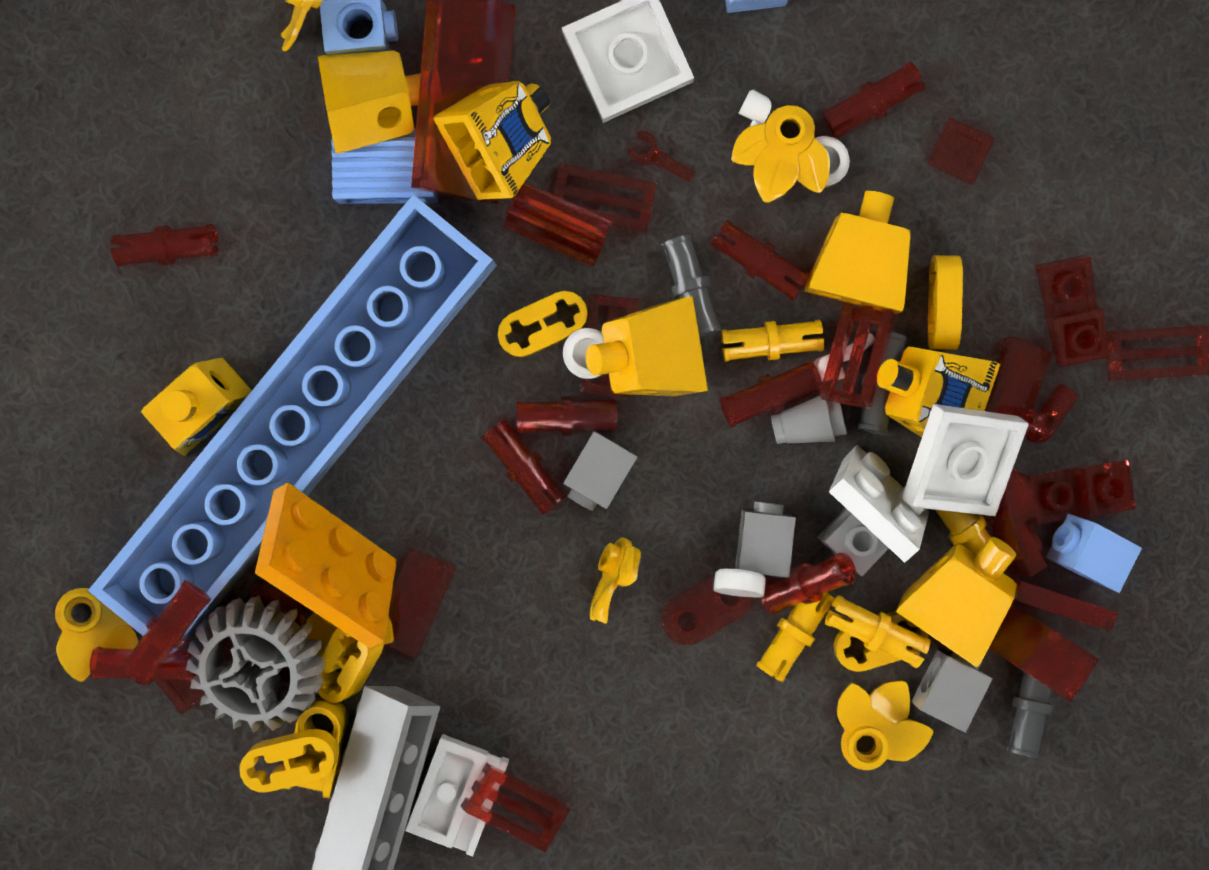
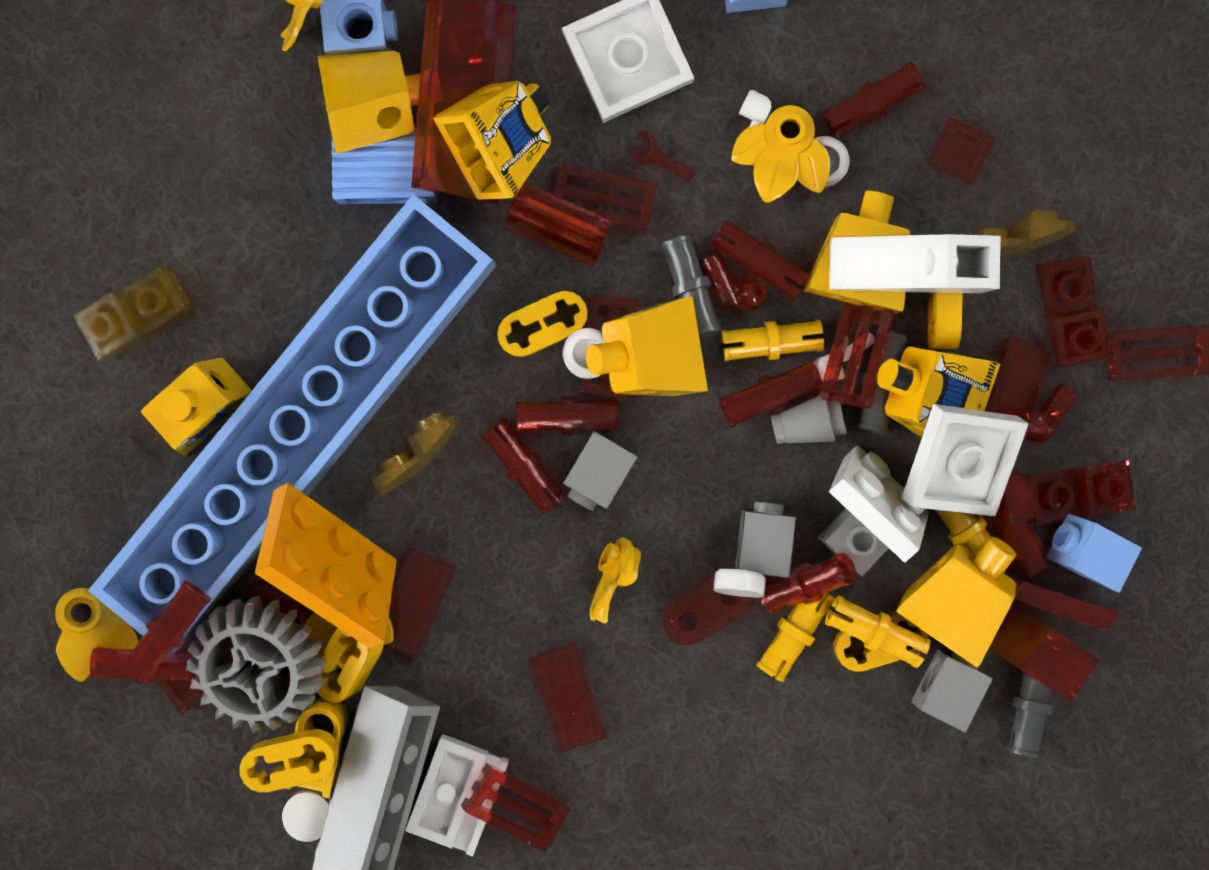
clear red pin [111,224,219,267] -> none
yellow plate [837,680,933,770] -> none
none -> clear yellow slope [73,266,194,360]
none -> white tile [282,789,330,842]
none -> clear yellow slope [372,411,461,497]
none -> clear red plate [529,642,607,753]
none -> clear red arm [699,252,767,312]
none -> white slope [829,234,1001,293]
none -> clear yellow slope [977,210,1075,259]

